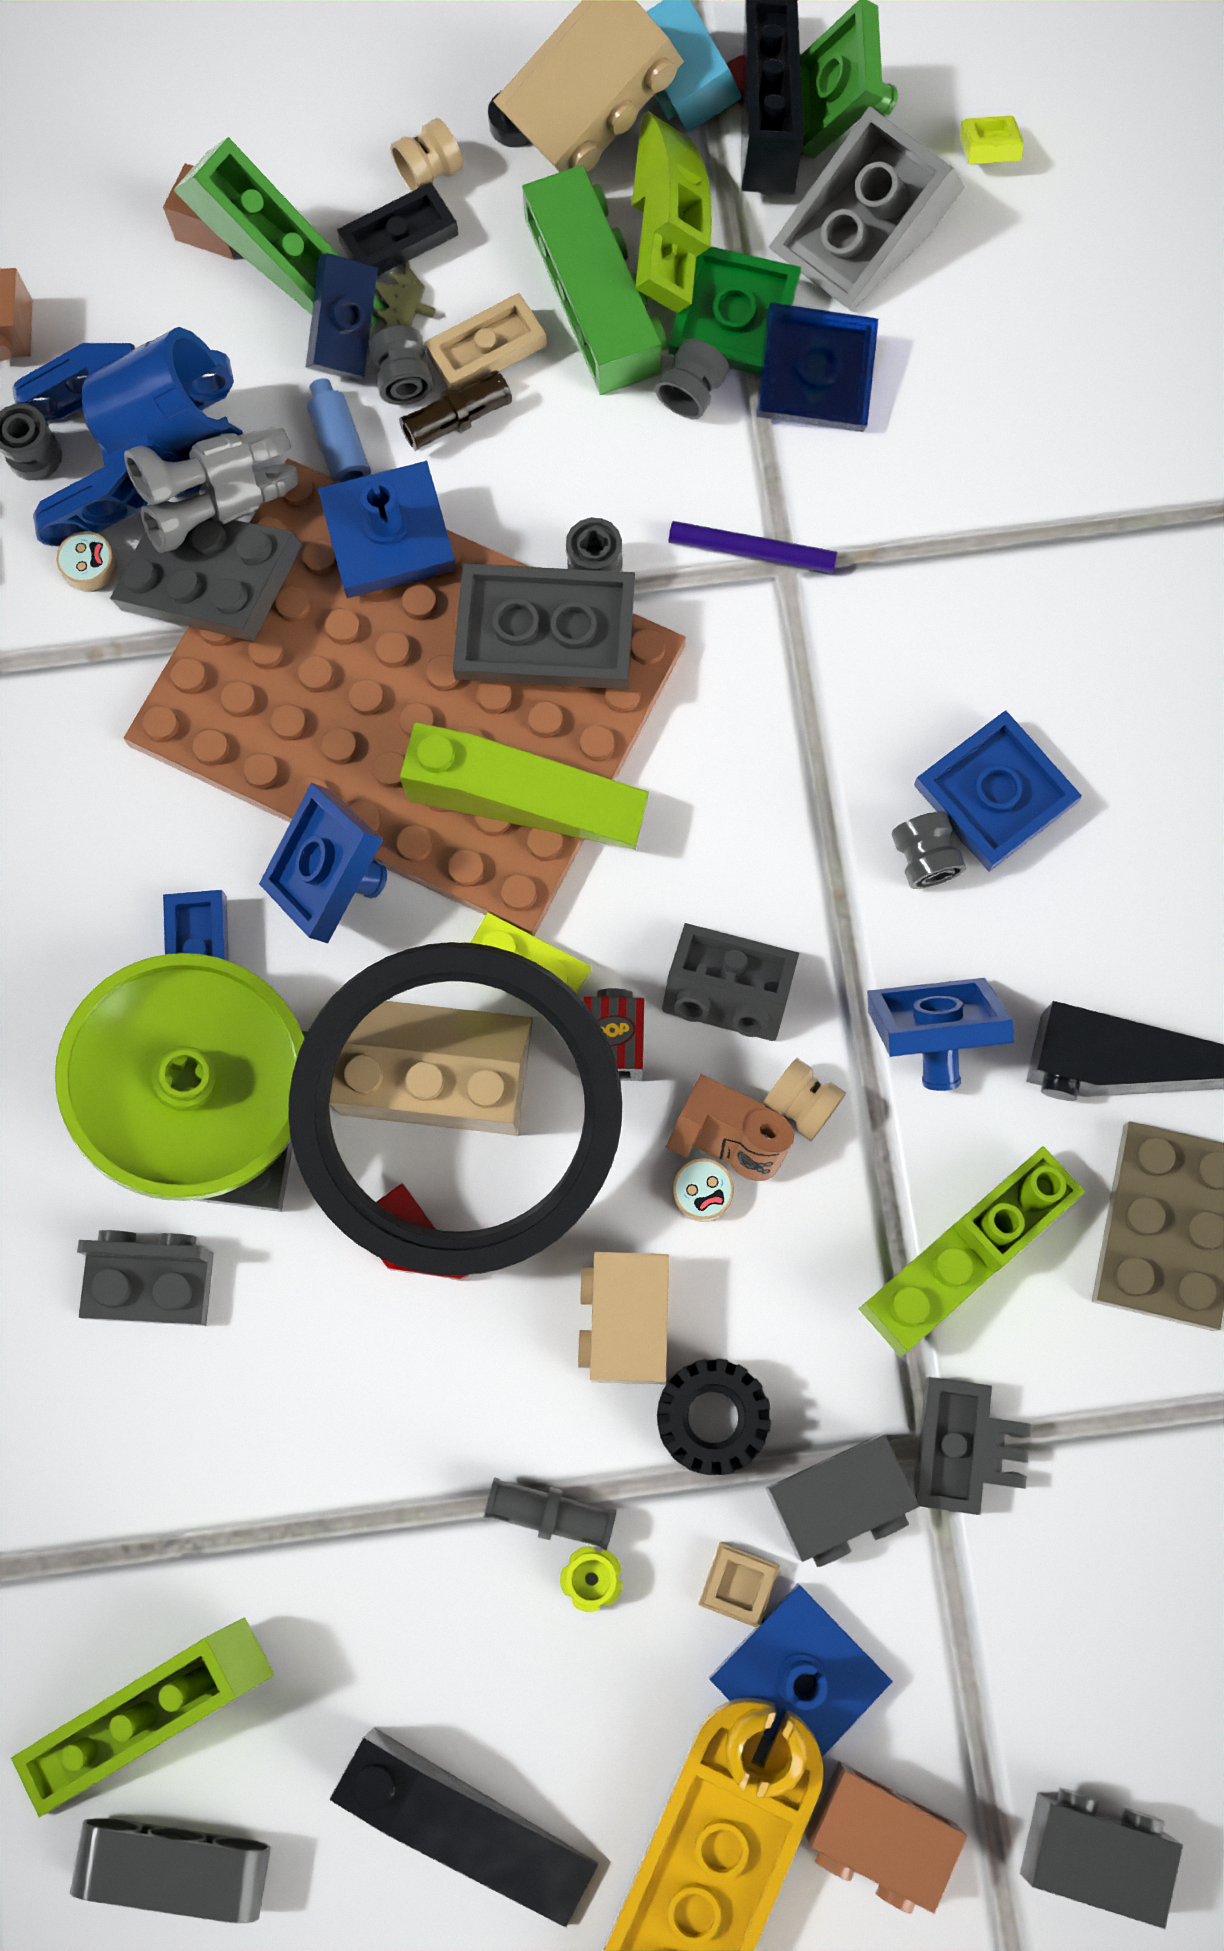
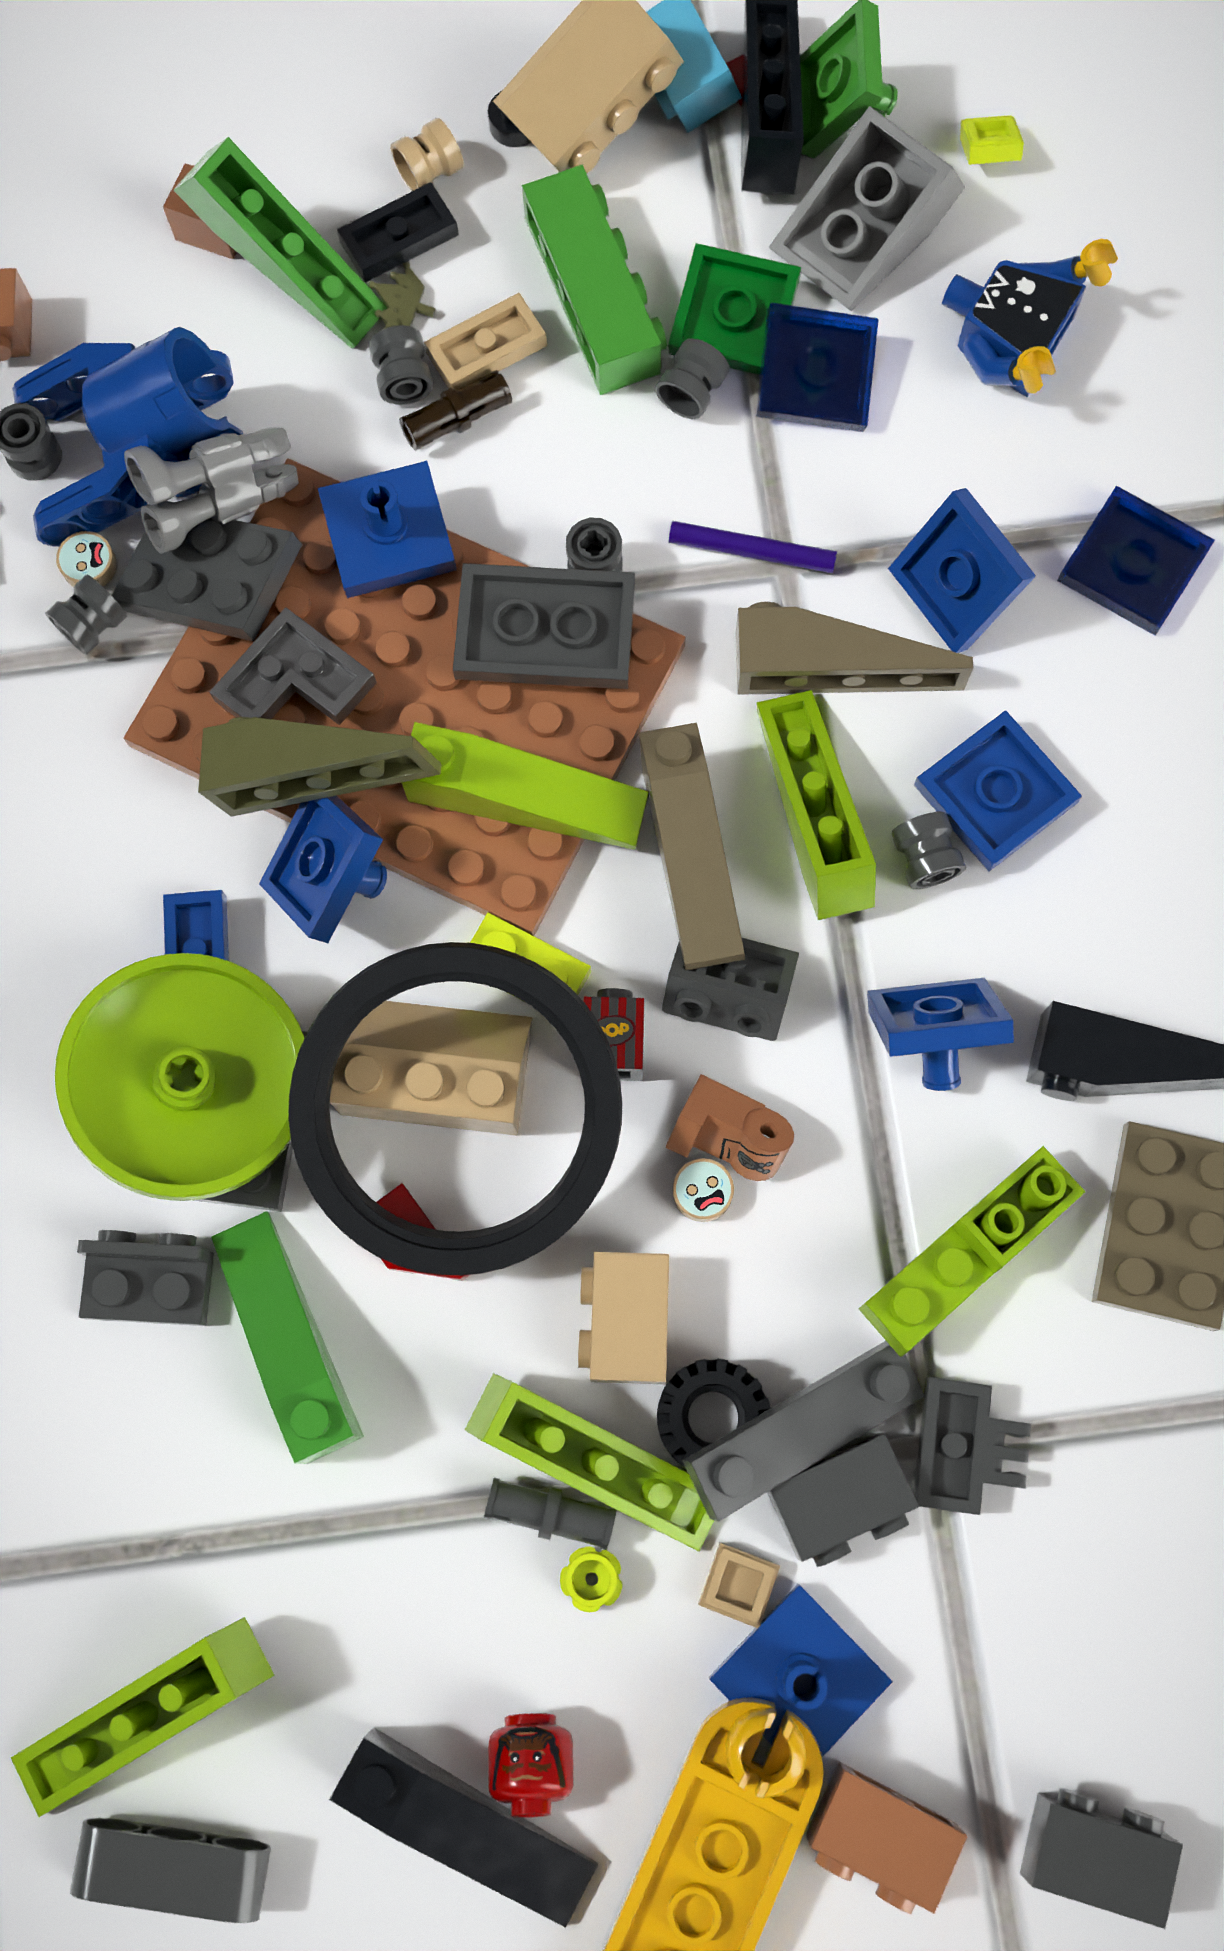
dark blue plate [306,253,378,381] -> none
medium blue cylinder [307,378,371,482] -> none
lime slope [632,111,712,313] -> none
tan wheel [763,1057,846,1142] -> none
none -> dark grey wheel [45,574,127,655]
none -> olive slope [198,717,441,817]
none -> flat silver plate [209,607,377,725]
none -> bright green slope [211,1211,364,1464]
none -> lime slope [464,1373,714,1552]
none -> red head [488,1713,574,1818]
none -> dark tan slope [639,722,745,970]
none -> dark grey plate [682,1341,925,1522]
none -> dark tan slope [736,602,974,695]
none -> lime slope [756,690,876,920]
none -> blue tile [888,488,1036,653]
none -> torso [942,239,1118,397]
none -> clear blue tile [1057,485,1215,636]

